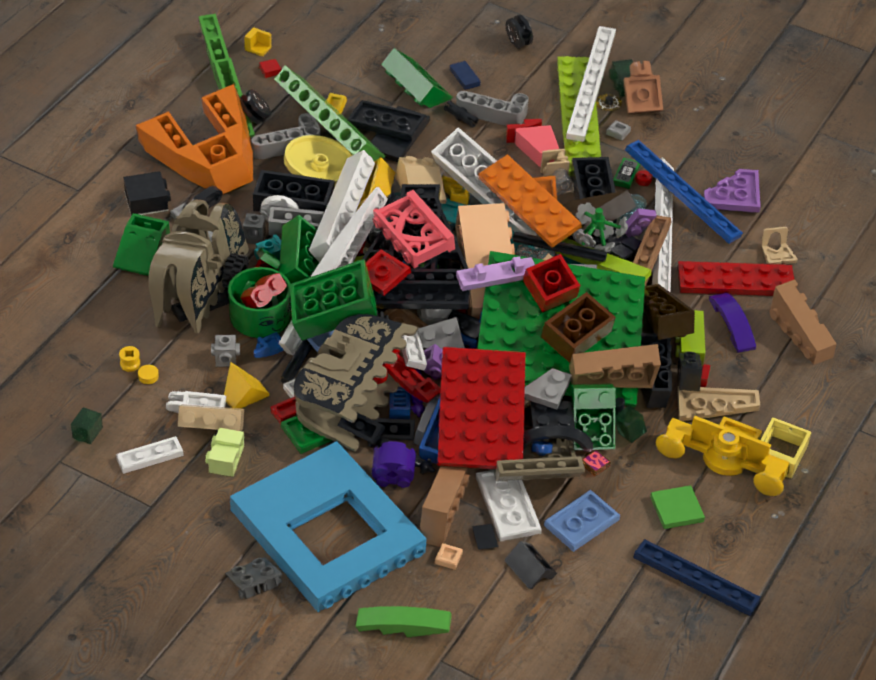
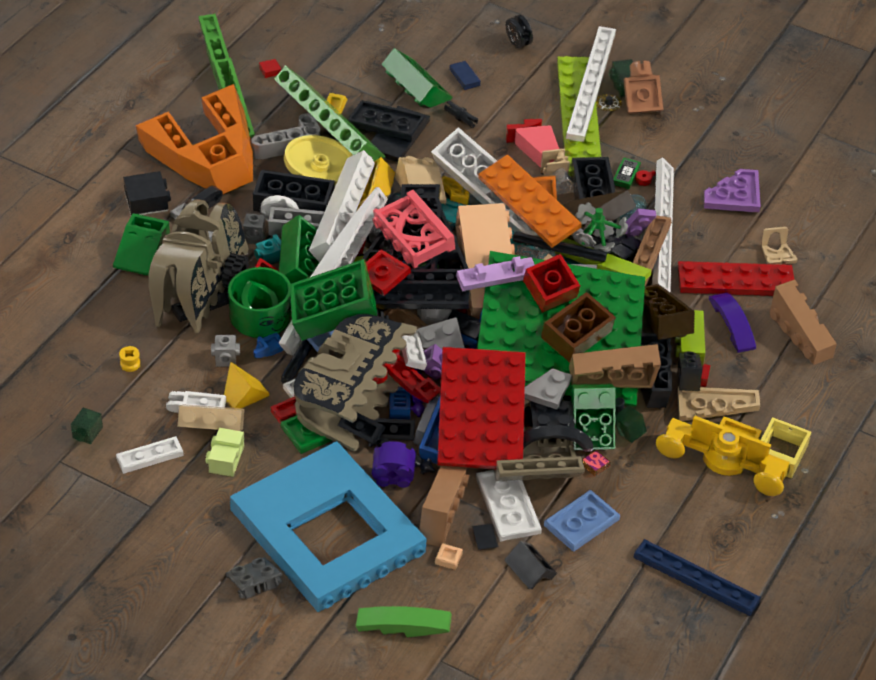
yellow tile [138,365,159,384] -> none
black head [239,89,271,124] -> none
brick [240,273,287,308] -> none
yellow panel [245,27,272,56] -> none
green tile [257,247,281,269] -> none
light grey beam [456,91,529,126] -> none
blue tile [531,441,553,456] -> none
light grey tile [606,120,631,141] -> none
blue tile [625,140,743,244] -> none
bright green tile [650,485,705,529] -> none

